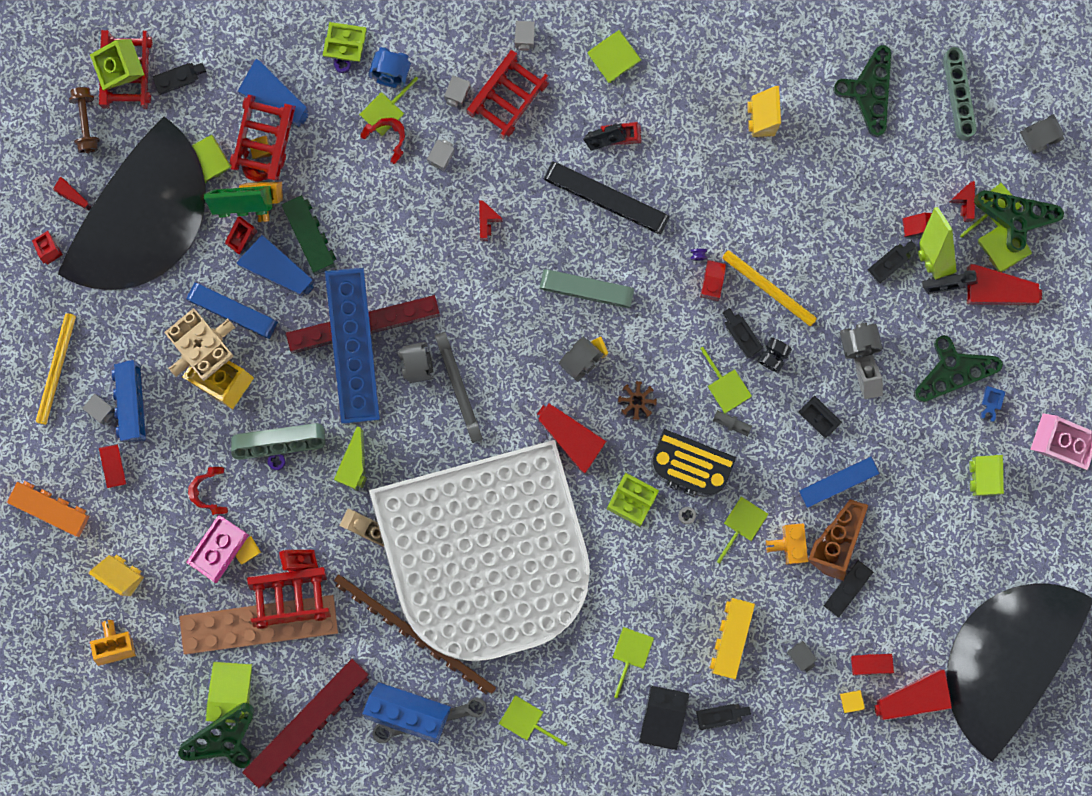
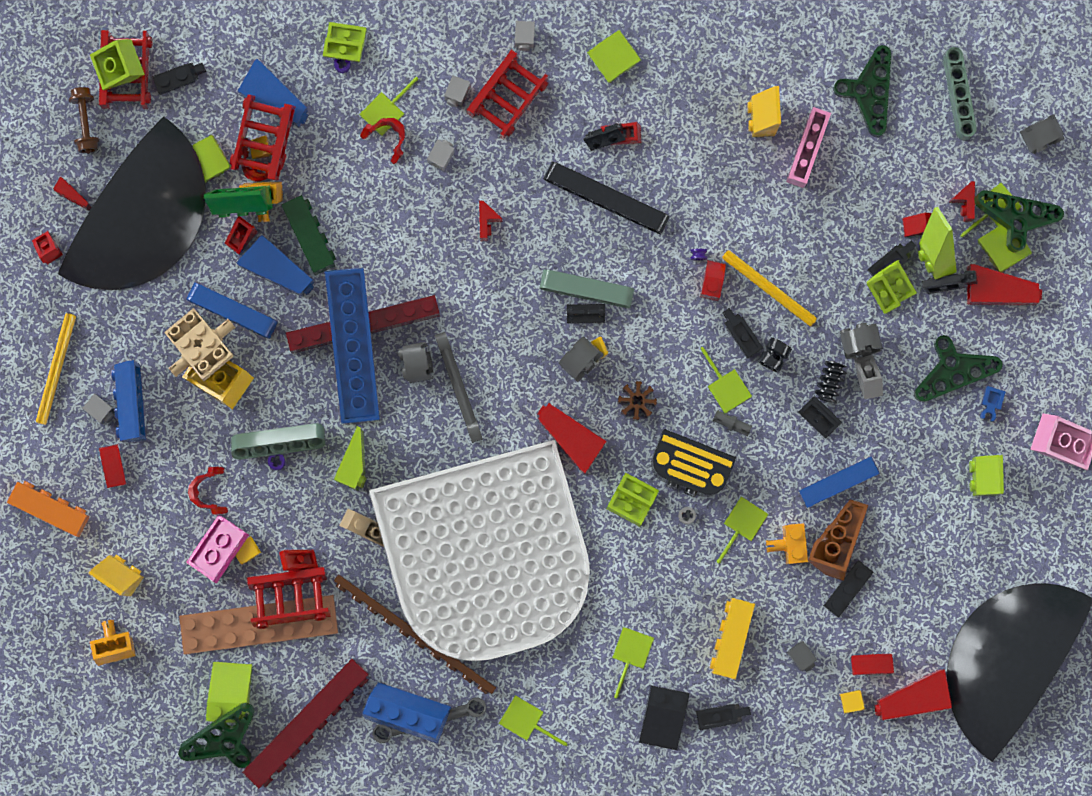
blue brick [368,47,411,88] -> none
none -> black hinge [567,304,605,324]
none -> bright pink brick [786,107,831,188]
none -> black piece [815,361,847,404]
none -> lime slope [866,260,917,314]

